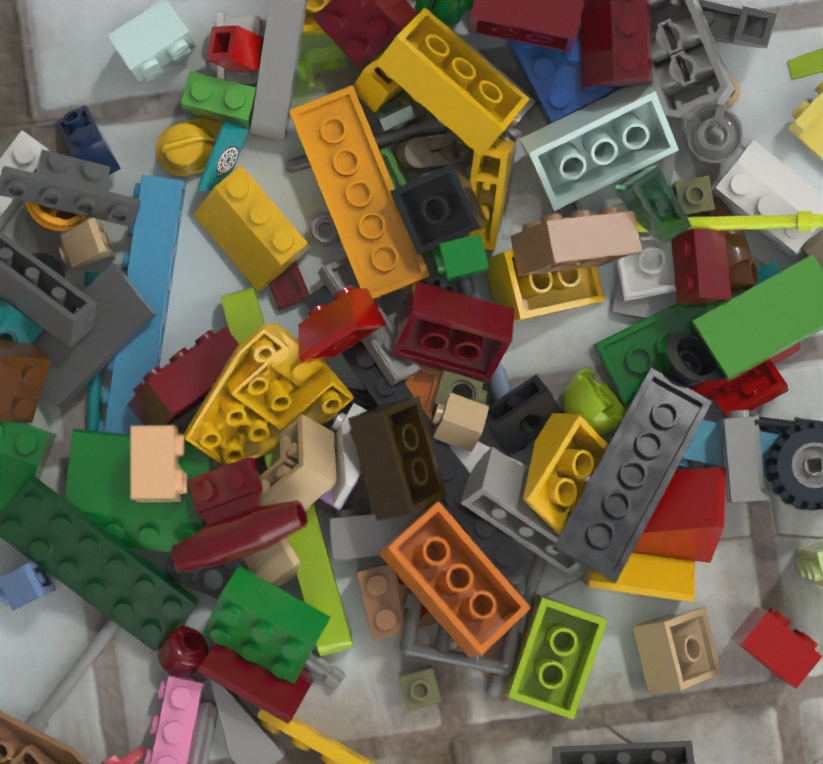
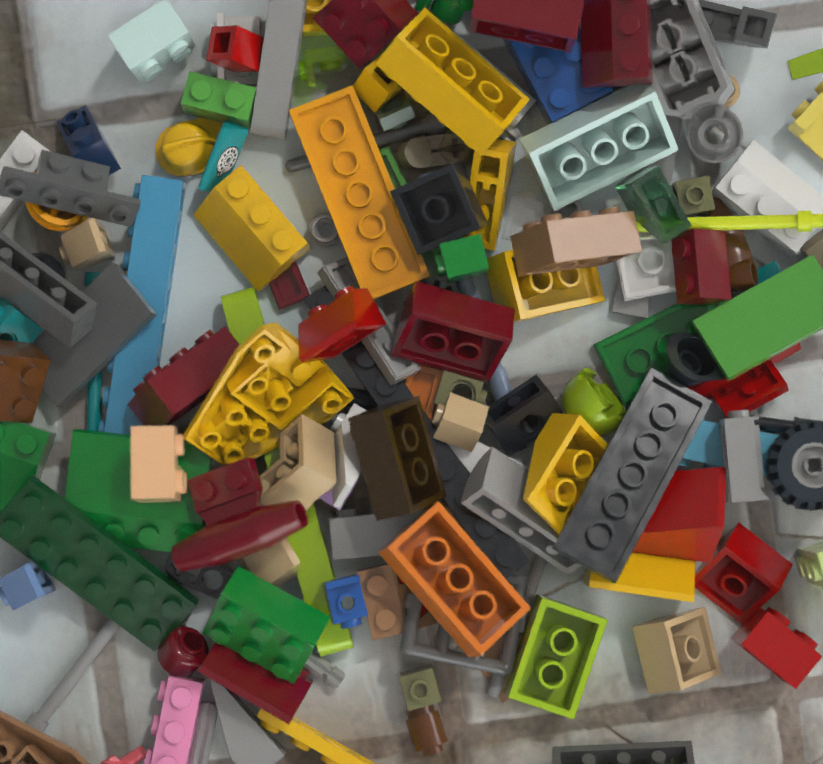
none -> blue brick [322,574,368,629]
none -> reddish brown brick [405,704,448,756]
none -> red slope [695,522,793,625]

